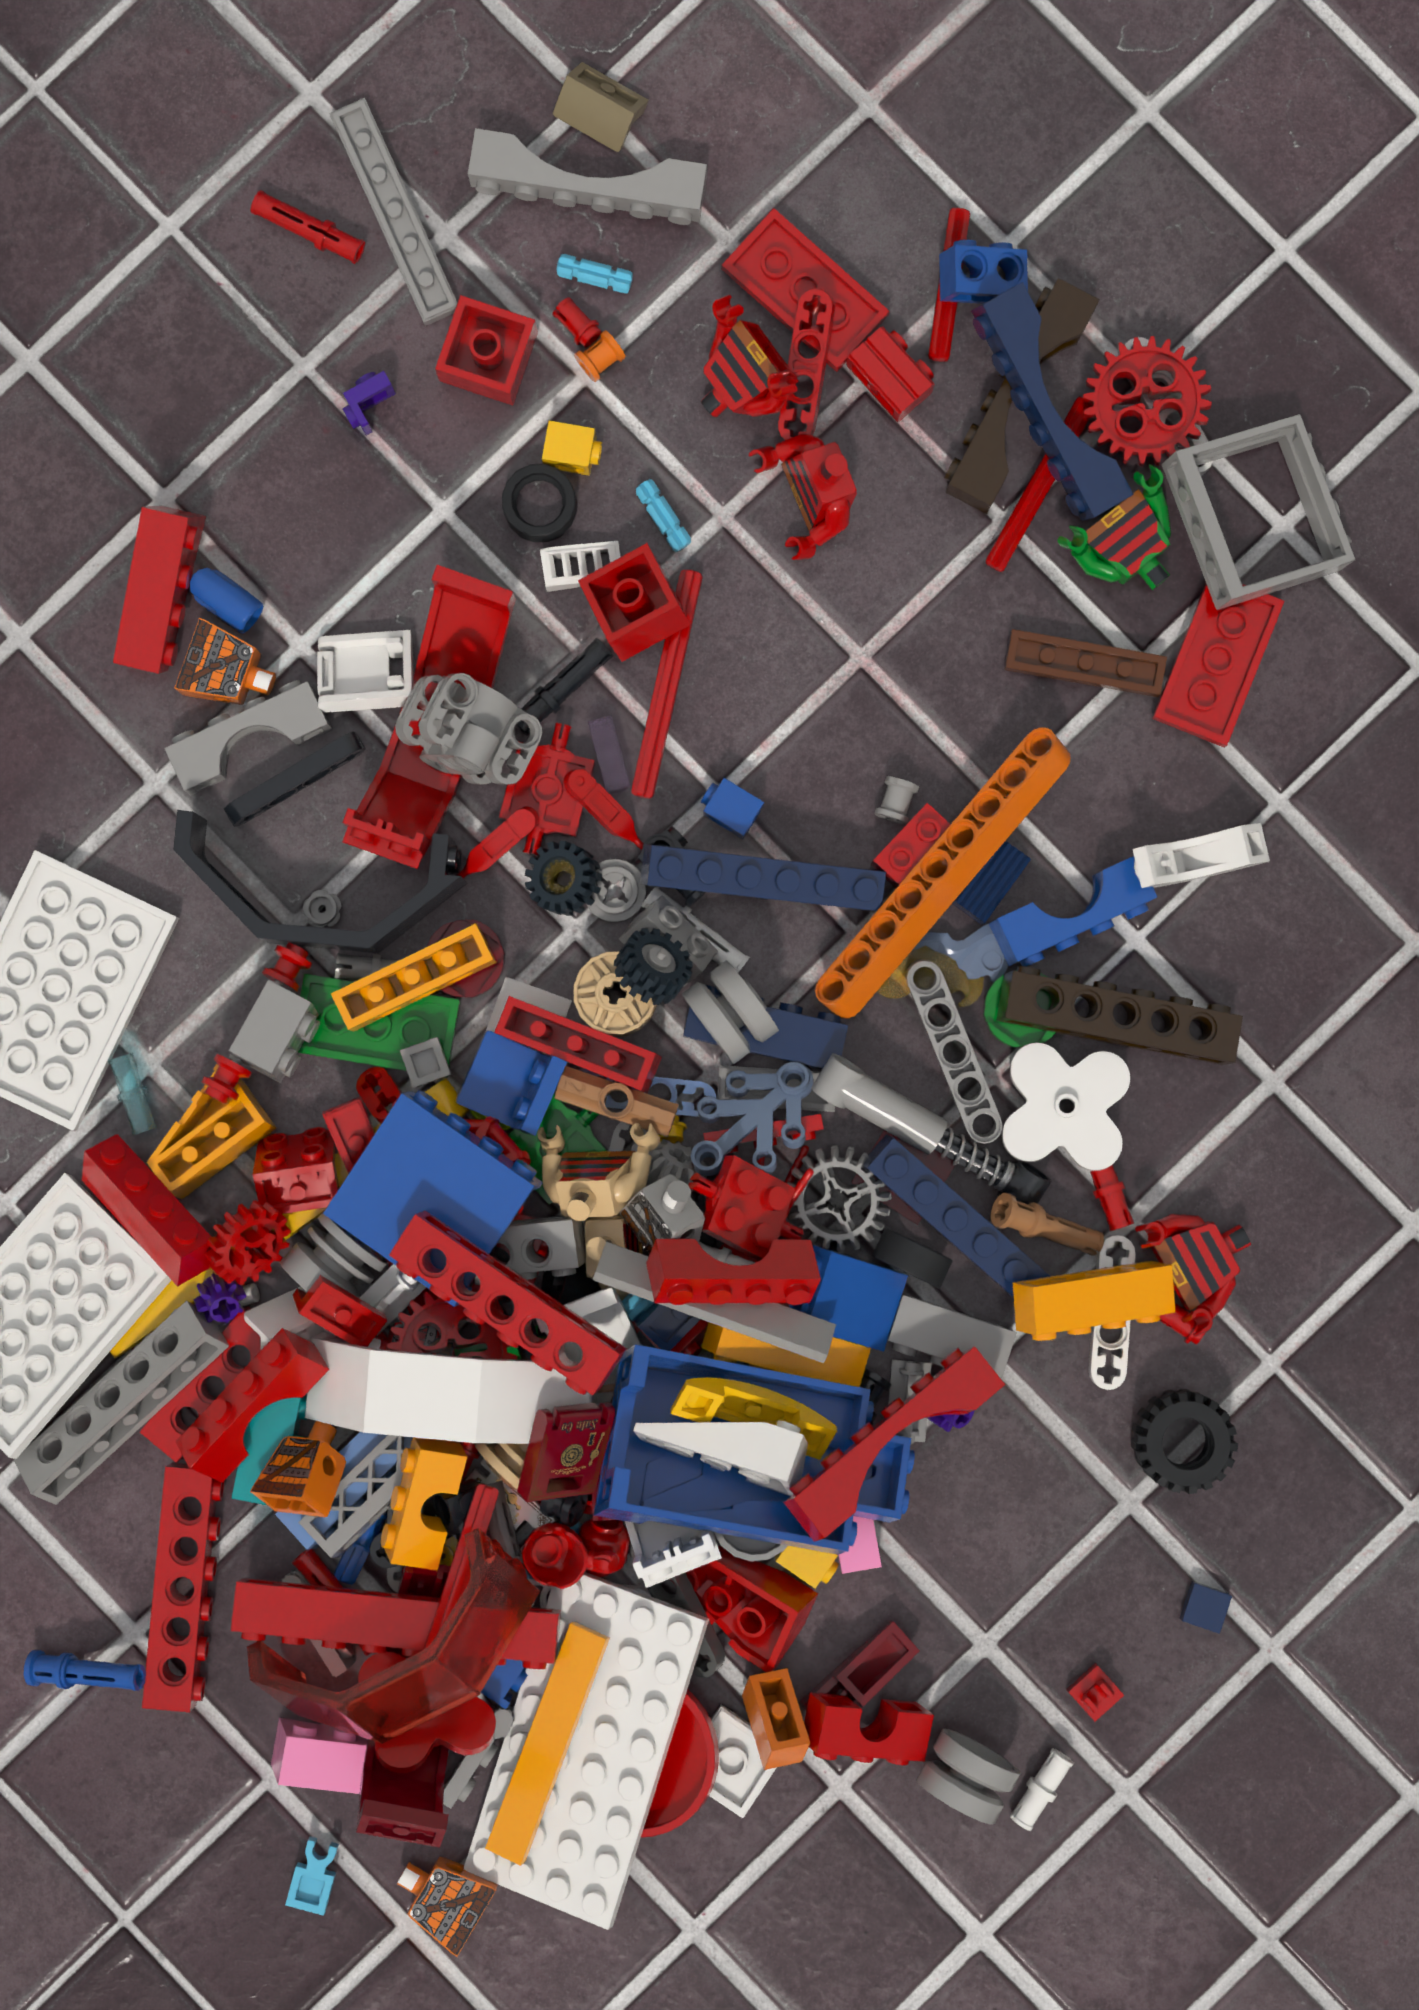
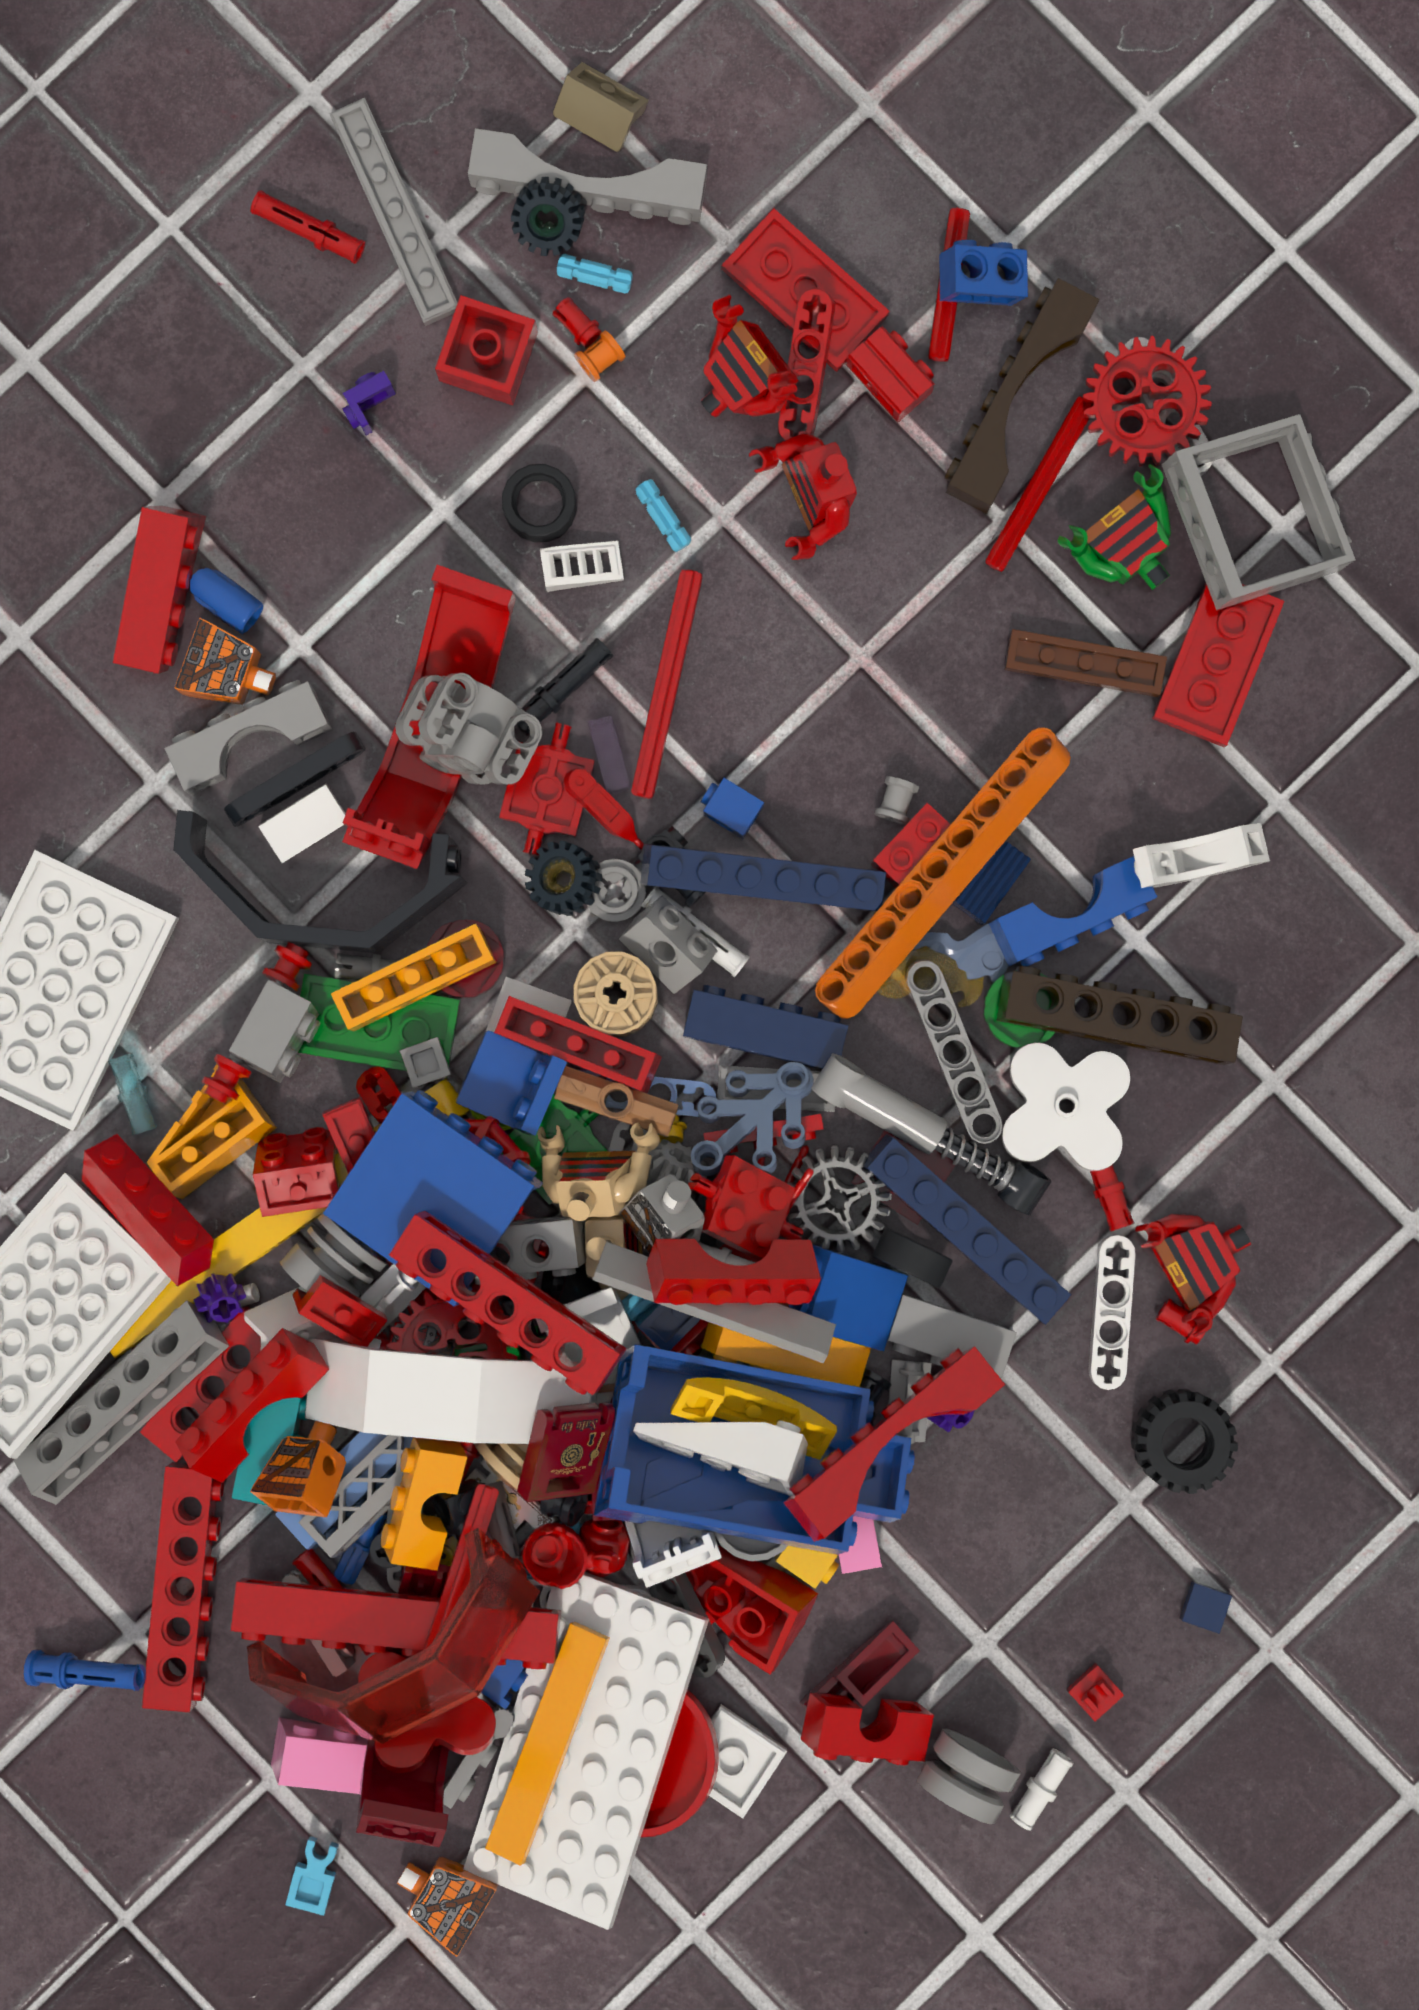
red gear [205,1200,291,1285] -> none
light grey plate [303,890,342,928] -> none
white container [317,630,414,712] -> none
red piece [456,806,539,878] -> none
yellow brick [542,421,602,476] -> none
red brick [578,543,691,662] -> none
black wheel [614,928,693,1005] -> none
light grey wheel [681,960,779,1064] -> none
orange brick [742,1668,810,1770] -> none
dark blue arch [971,282,1134,521] -> none
medium nougat pin [991,1193,1104,1256] -> none
light orange brick [1013,1261,1175,1341] -> none
none -> white hinge [258,783,346,863]
none -> black bush [511,177,585,256]

